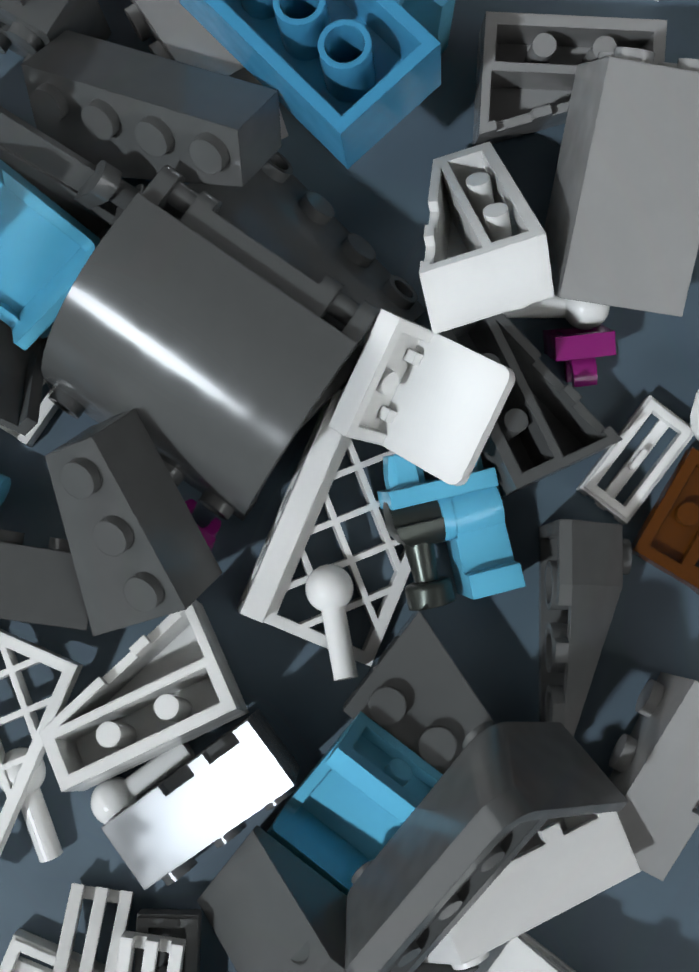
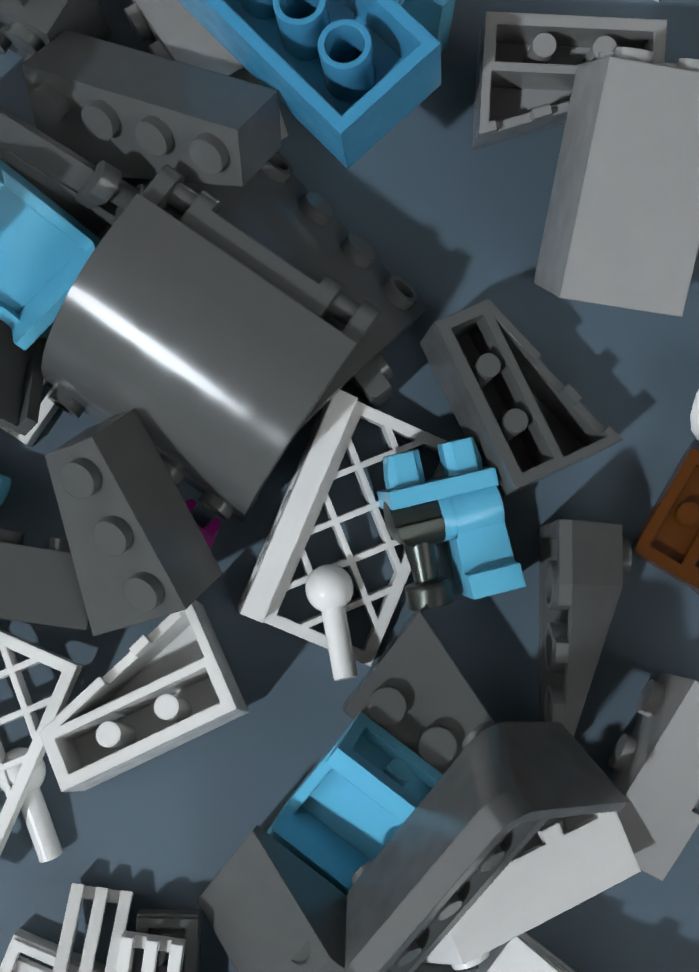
white bar [91,742,195,824] -> none
wedge [101,709,300,890] -> none
white bracket [328,309,515,486] -> none
white wedge [419,141,555,335] -> none
white bar [503,295,610,330] -> none
magenta tile [543,324,616,387] -> none
white tile [576,395,694,525] -> none

